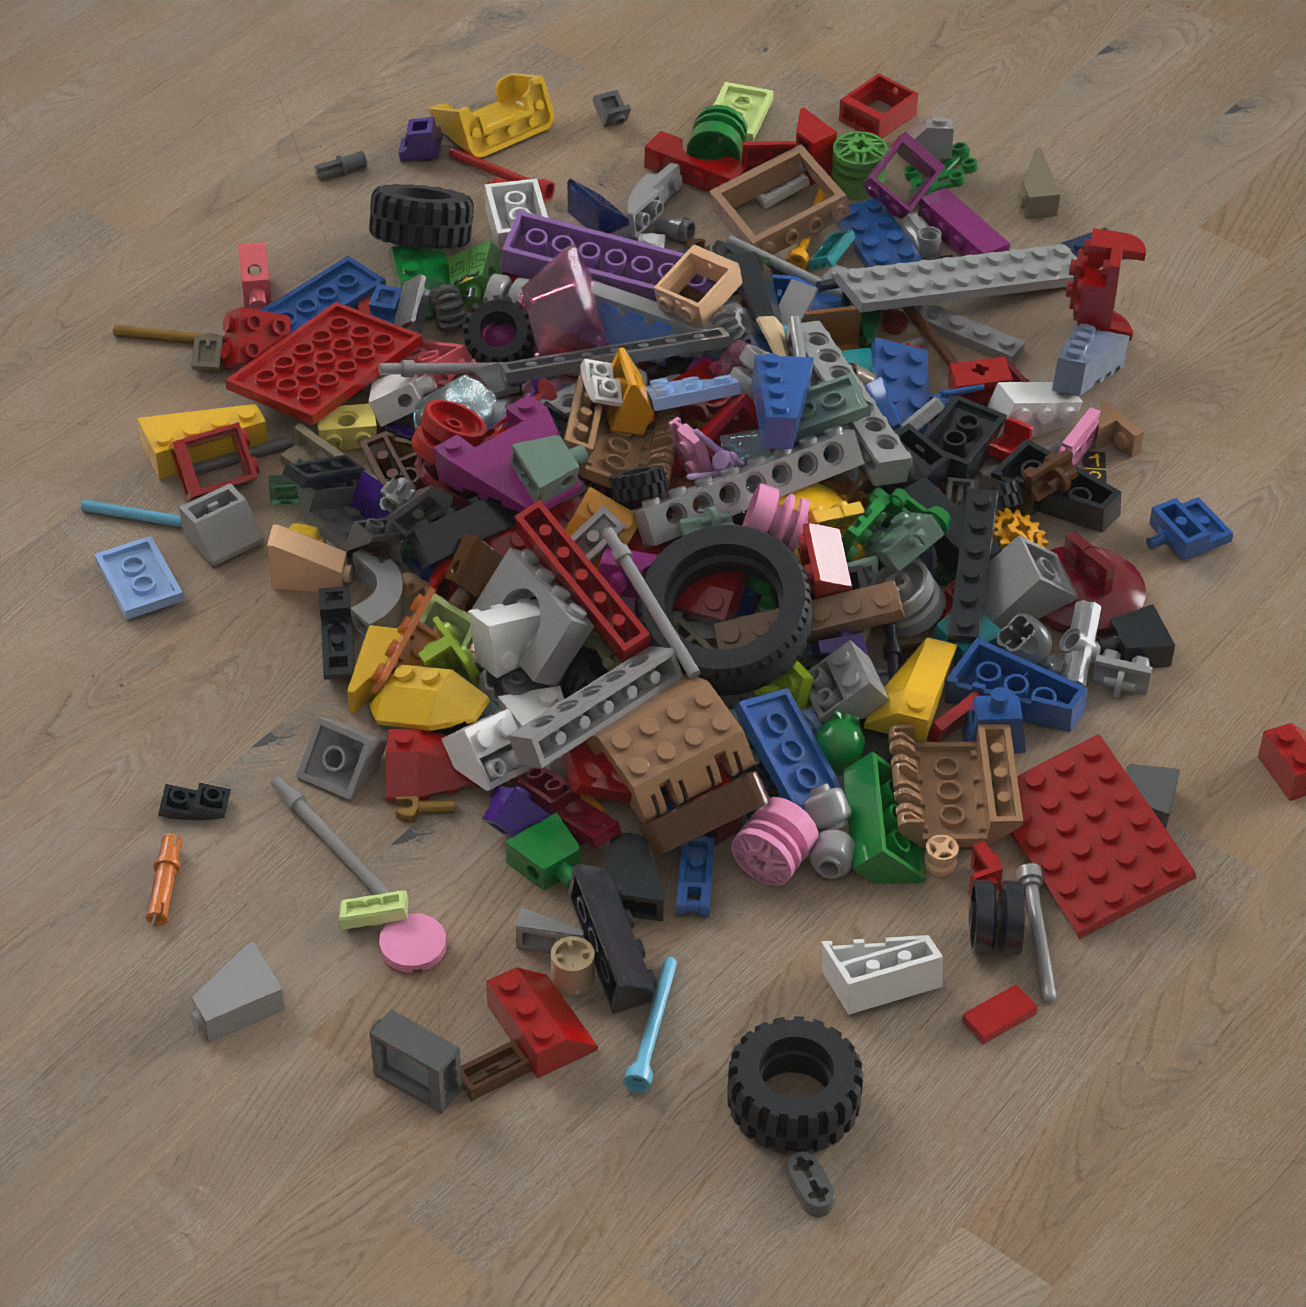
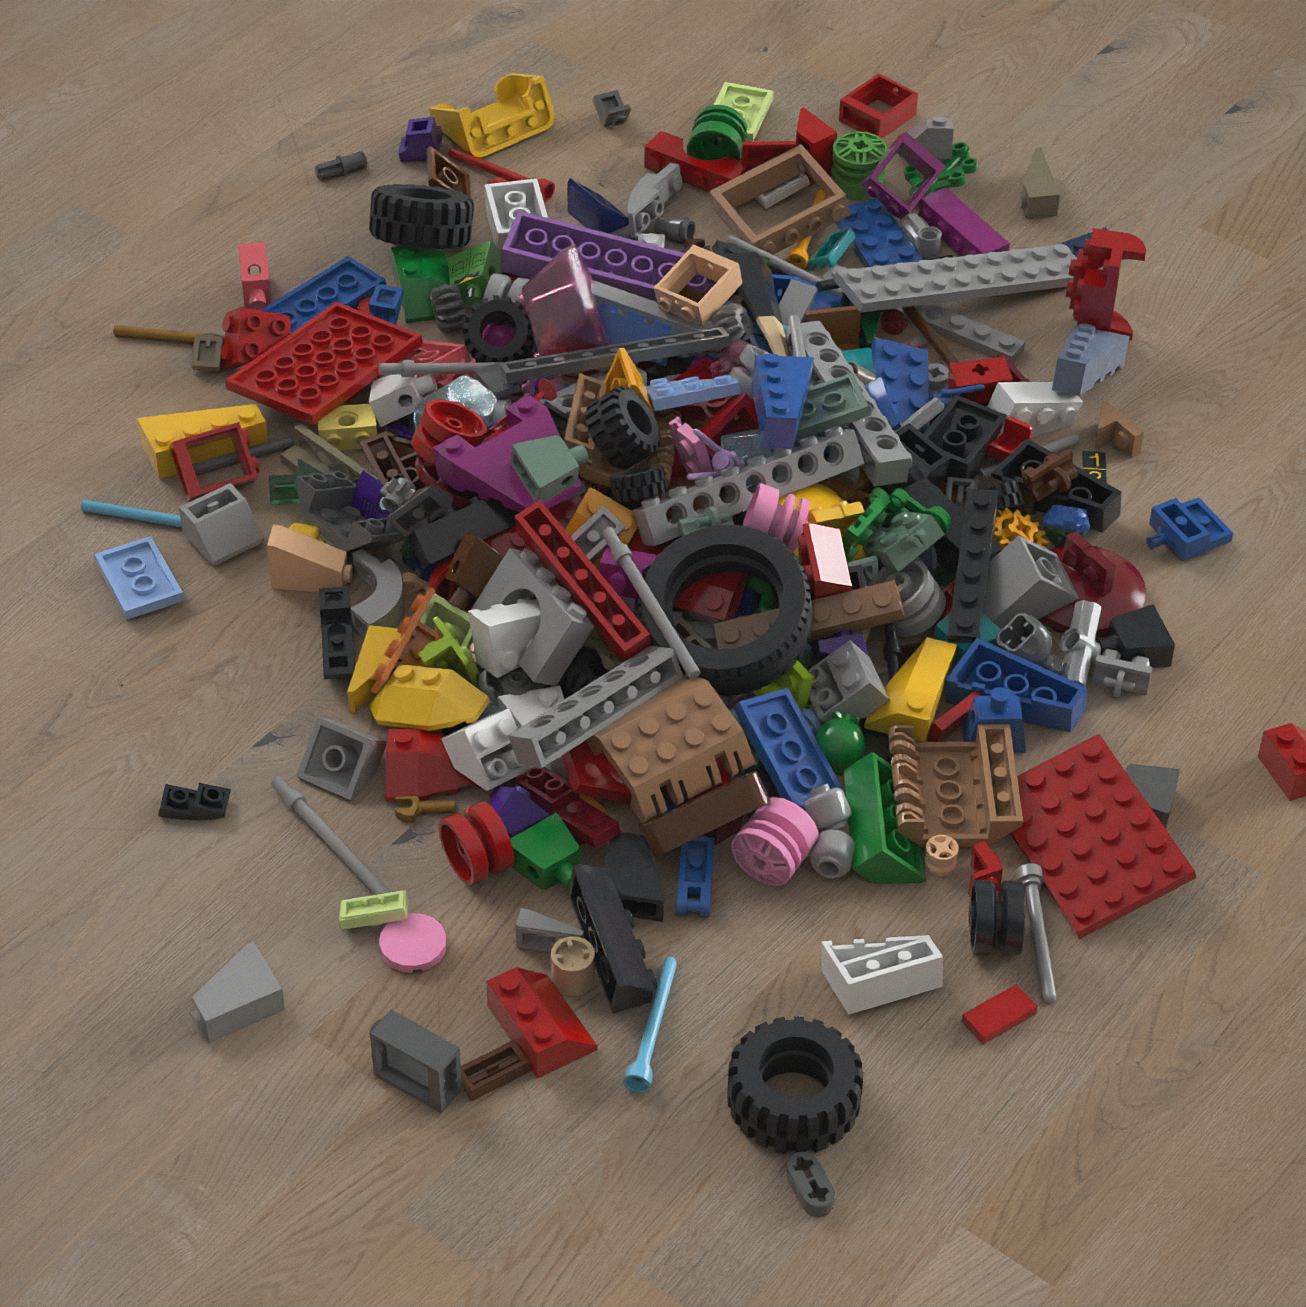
orange pin [146,833,183,925] -> none
black tile [282,455,366,489] -> none
dark grey panel [393,274,431,334] -> none
white slope [580,359,623,407] -> none
bright pink plate [1057,407,1101,466] -> none
none -> reddish brown slope [427,146,470,196]
none -> red wheel [438,801,514,886]
none -> black tyre [585,386,661,469]
none -> light grey wheel [928,363,949,397]
none -> blue piece [1043,505,1090,548]

